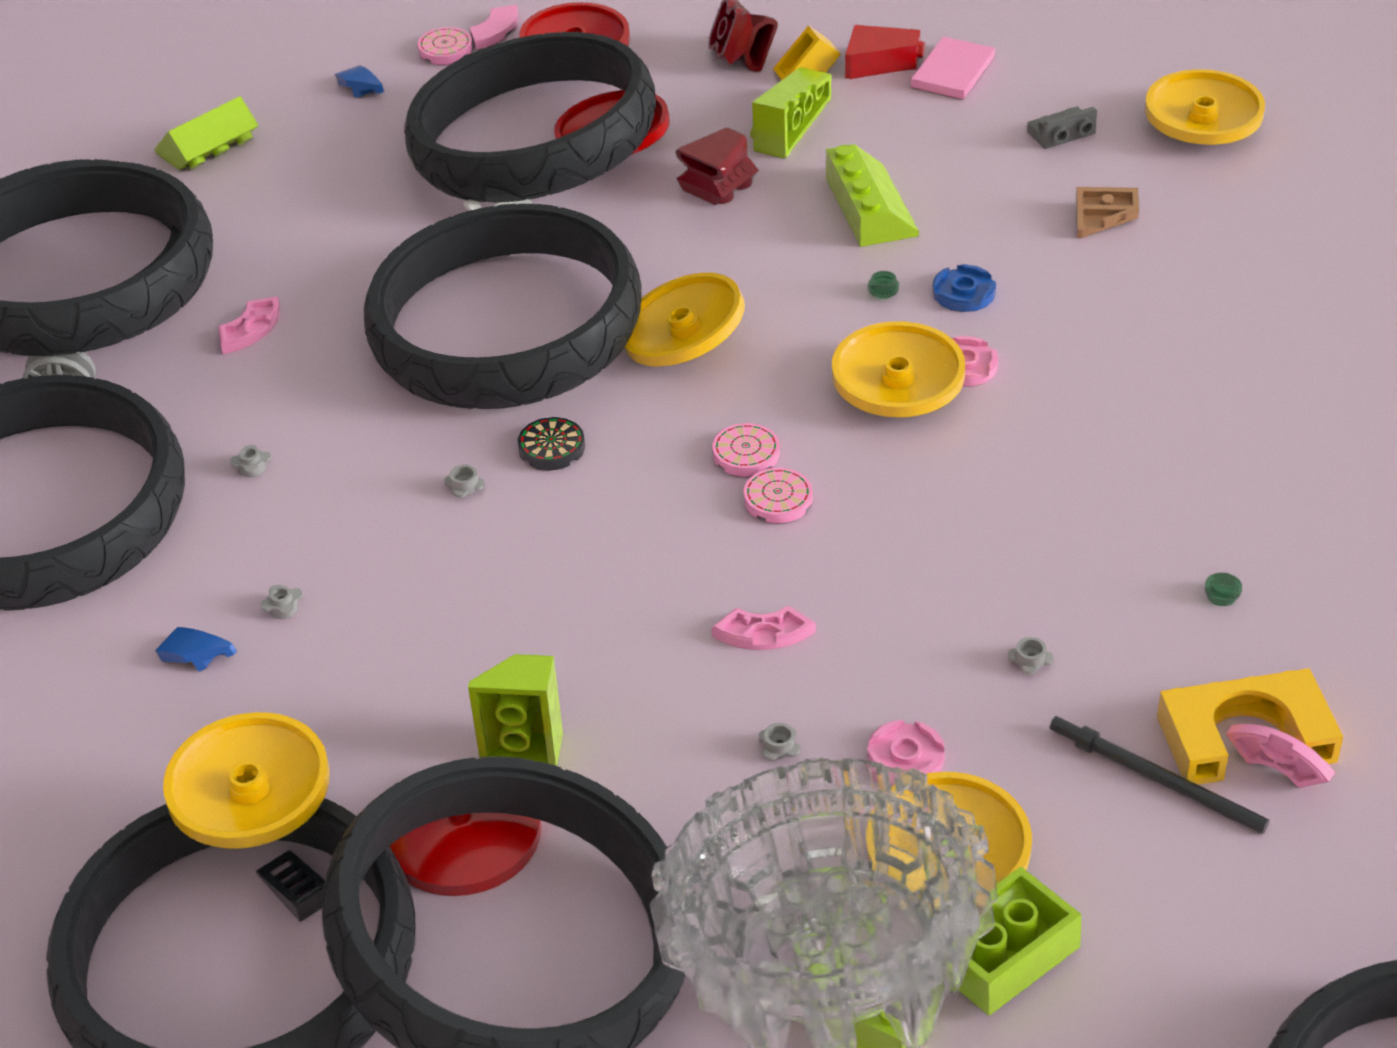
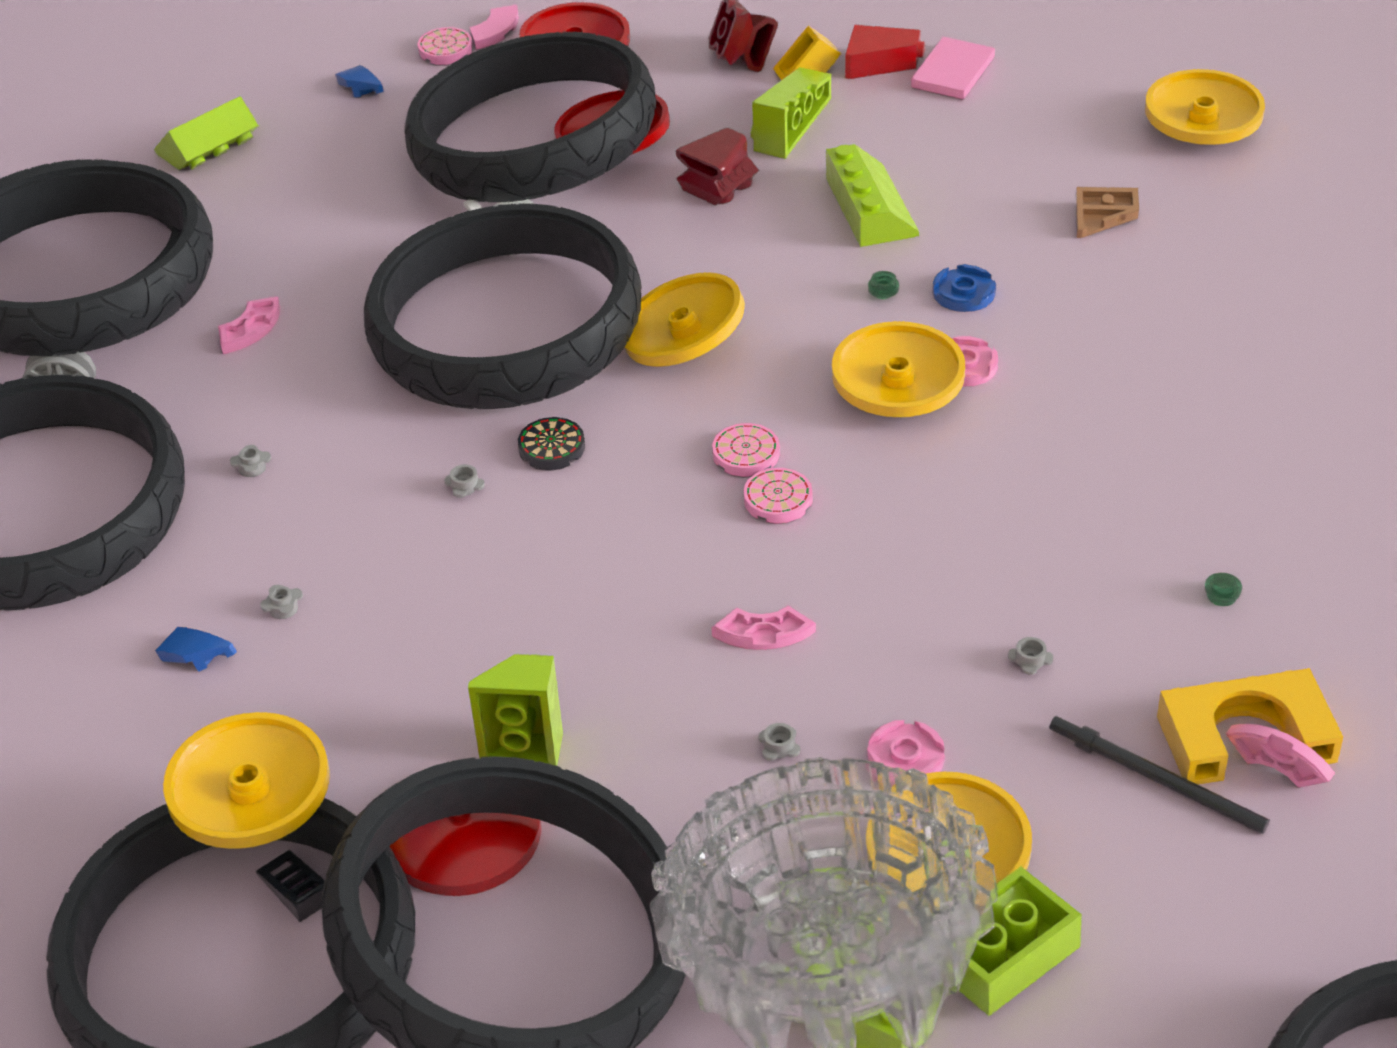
dark grey bracket [1027,106,1097,149] -> none

